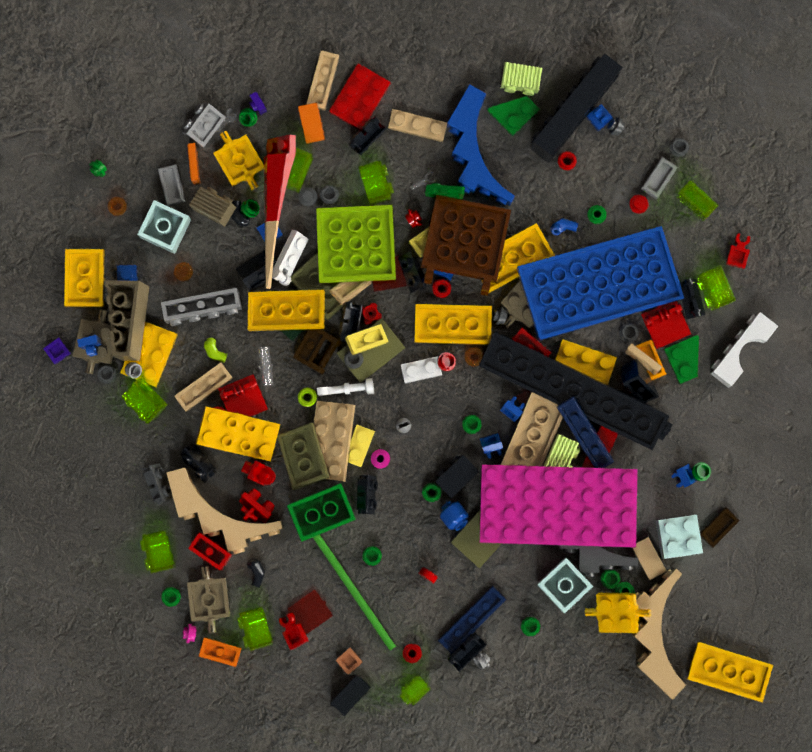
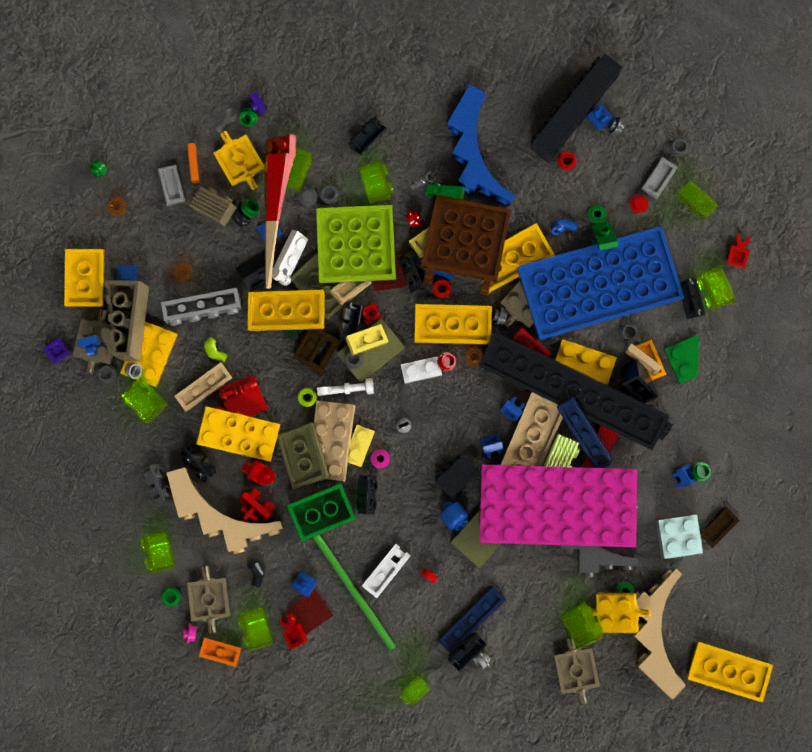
light aqua brick [137,200,191,254] -> none
light grey bracket [182,103,226,147] -> none
red brick [188,532,233,571] -> none
clear pin [258,347,274,386] -> none
orange tile [298,102,325,144] -> none
tan plate [307,50,339,111] -> none
red plate [329,63,391,131] -> none
black panel [330,674,371,716] -> none
nougat plate [335,647,363,675] -> none
green plate [362,546,382,566] -> none
tan plate [388,109,447,142] -> none
red plate [403,644,422,663] -> none
green plate [422,483,441,502] -> none
green plate [462,415,482,434] -> none
green wing [487,96,540,137] -> none
yellowish green brick [501,62,542,96] -> none
green plate [521,617,540,636] -> none
light aqua brick [537,558,593,613] -> none
green plate [601,569,620,589] -> none
tan tile [632,537,666,580] -> none
red hinge [641,301,691,349] -> none
white arch [711,312,778,388] -> none
none -> blue tile [291,571,318,598]
none -> white plate [362,544,411,598]
none -> dark tan plate [554,637,600,705]
none -> clear neon green brick [560,601,604,649]
none -> green plate [591,221,618,250]

